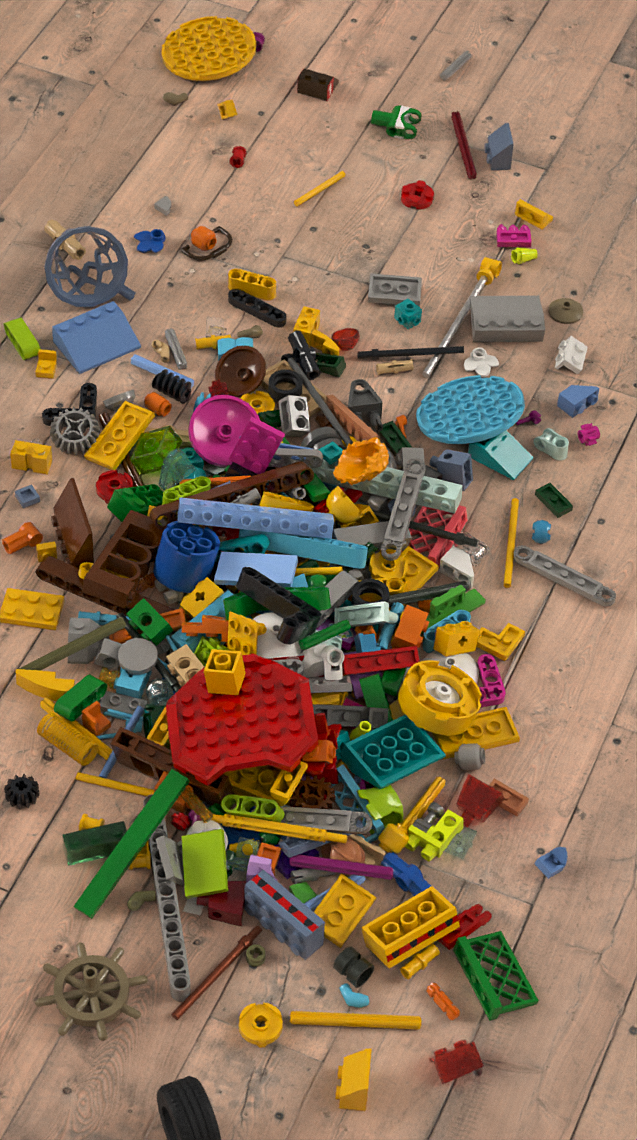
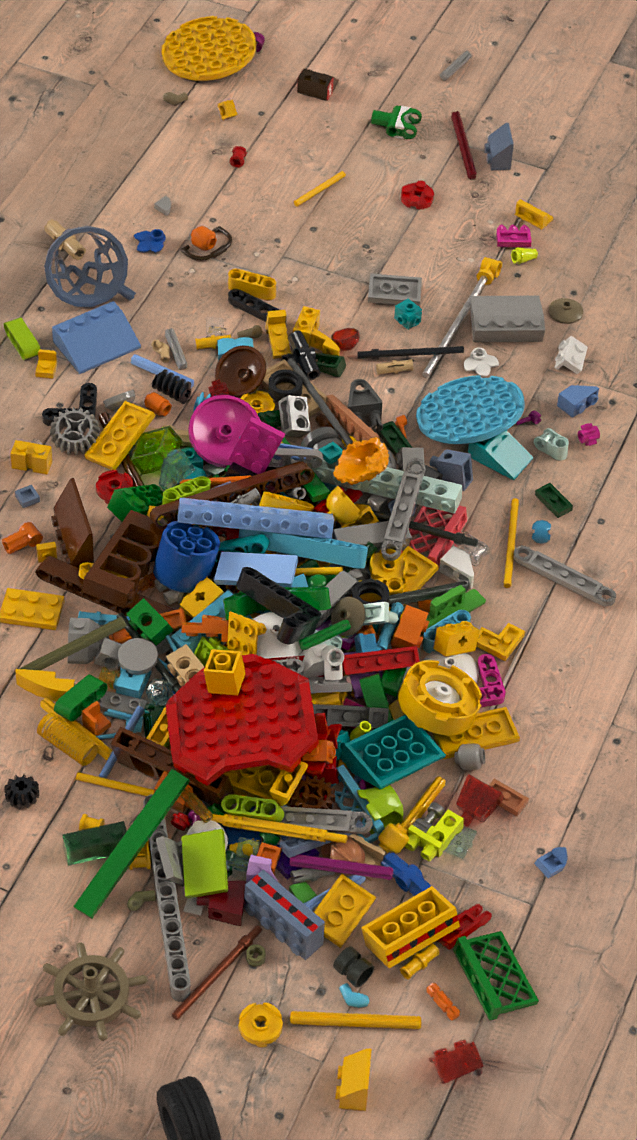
none -> yellow bracket [265,310,291,359]
none -> dark tan dish [331,597,365,636]

